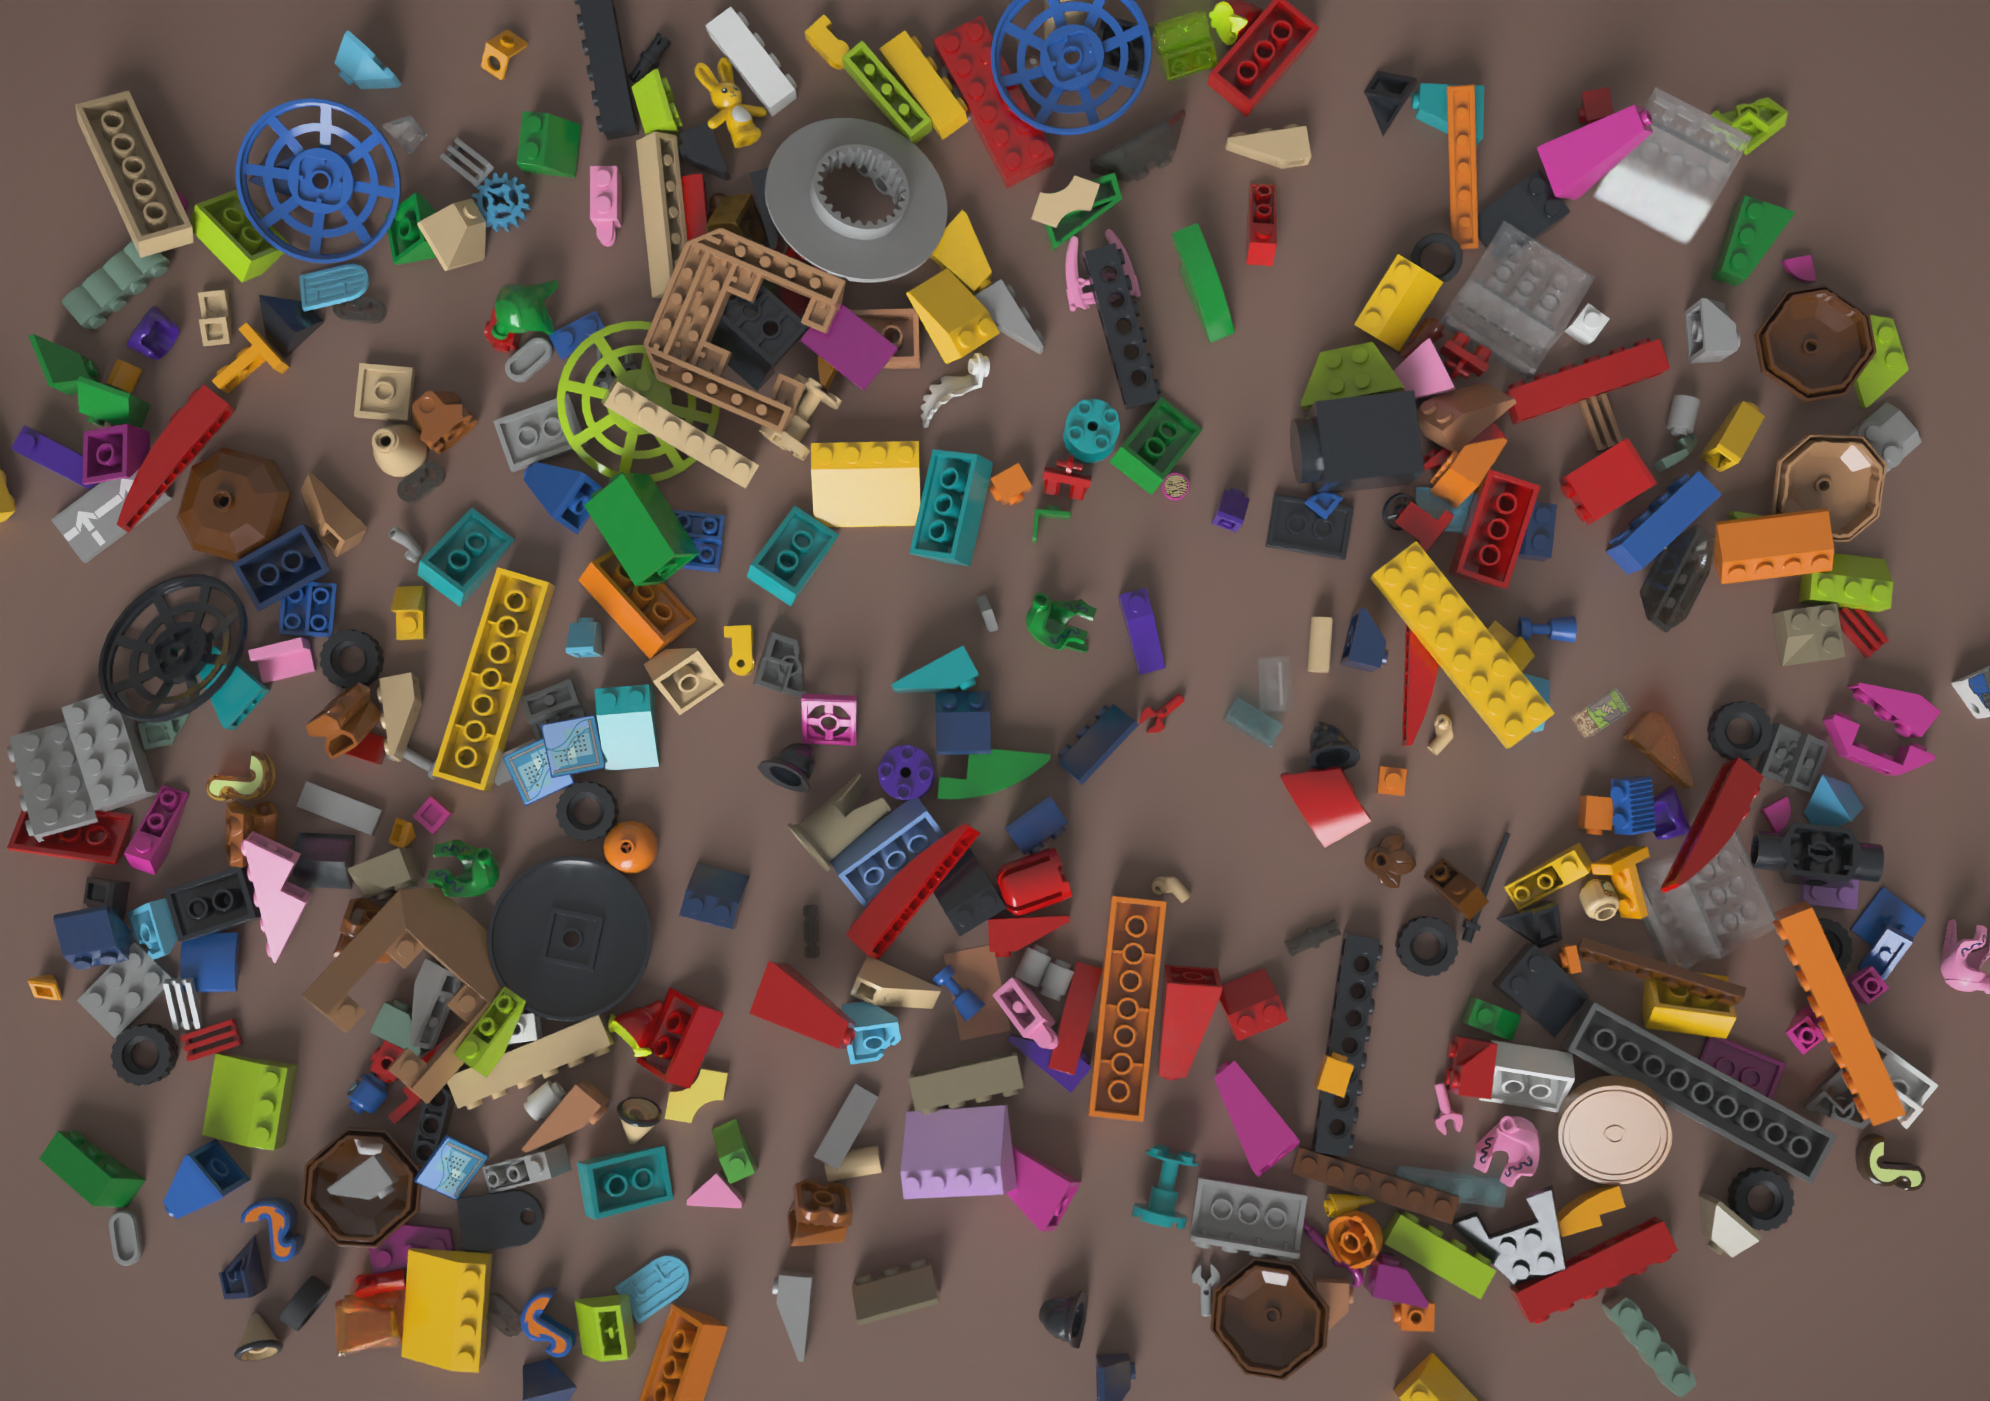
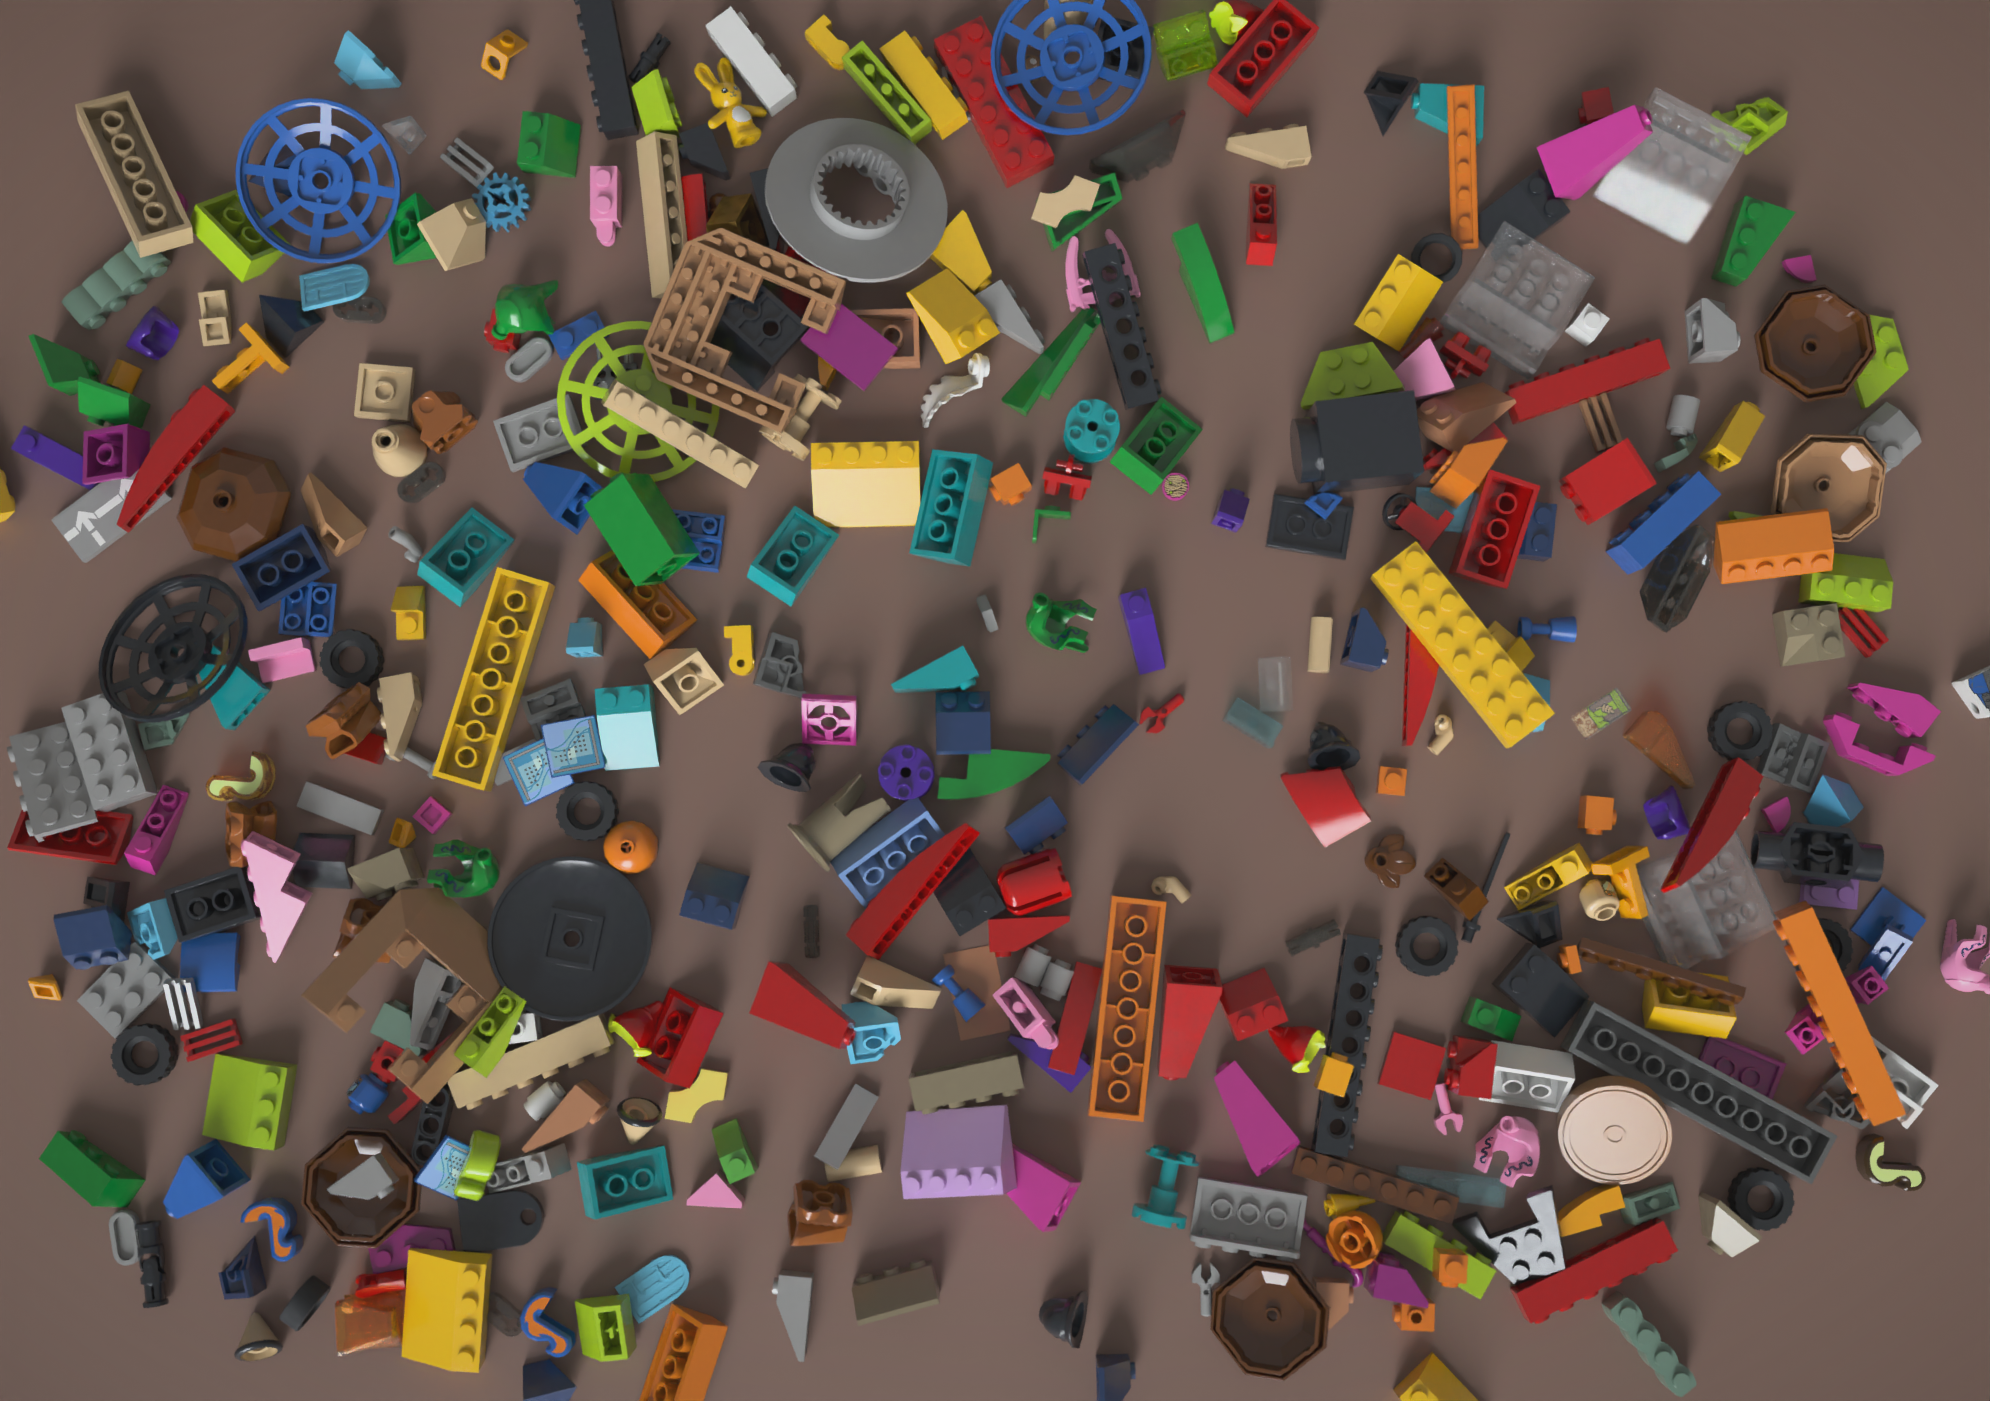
blue brick [1610,776,1656,835] -> none
none -> black piece [135,1220,169,1308]
none -> lime animal [453,1130,501,1201]
none -> green wedge [1002,306,1100,417]
none -> red hat [1268,1026,1326,1073]
none -> red tile [1377,1031,1446,1100]
none -> orange brick [1432,1248,1468,1288]
none -> sand green slope [1620,1182,1680,1225]

